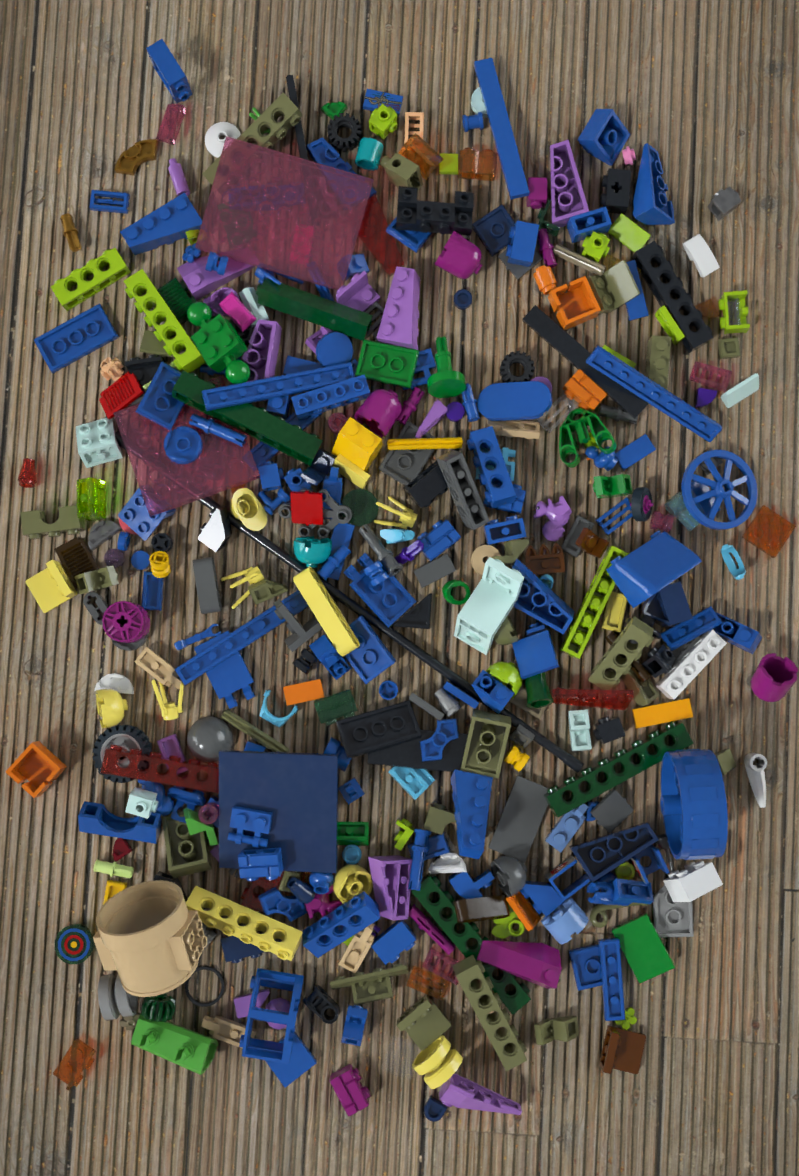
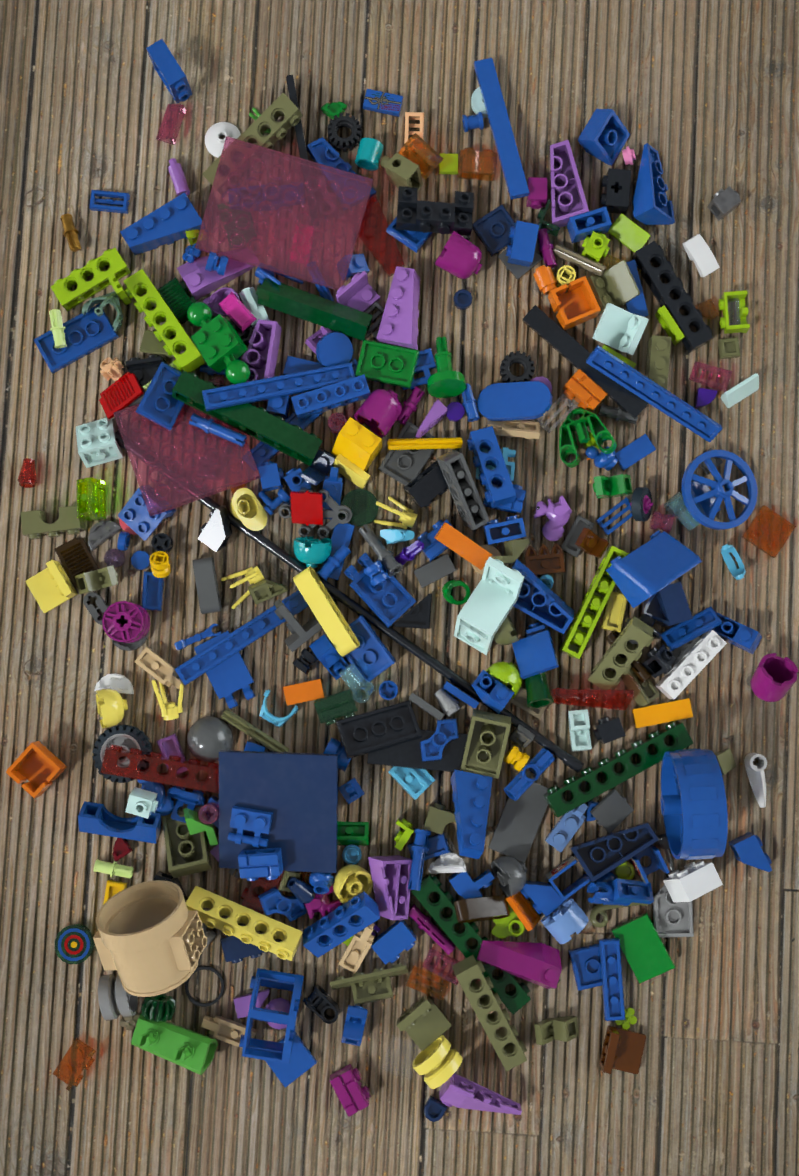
pearl gold tile [114,139,158,175] -> none
blue tile [163,426,203,464] -> none
lime brick [369,104,398,140] -> none
none -> yellowish green axle [49,309,67,348]
none -> sand green helmet [82,291,123,332]
none -> lime tile [108,274,132,305]
none -> clear light blue piece [339,664,374,703]
none -> orange tile [434,522,492,570]
none -> blue piece [503,748,555,801]
none -> light yellow wheel [555,265,576,287]
none -> light aqua bracket [592,303,649,355]
none -> blue slope [728,832,772,872]

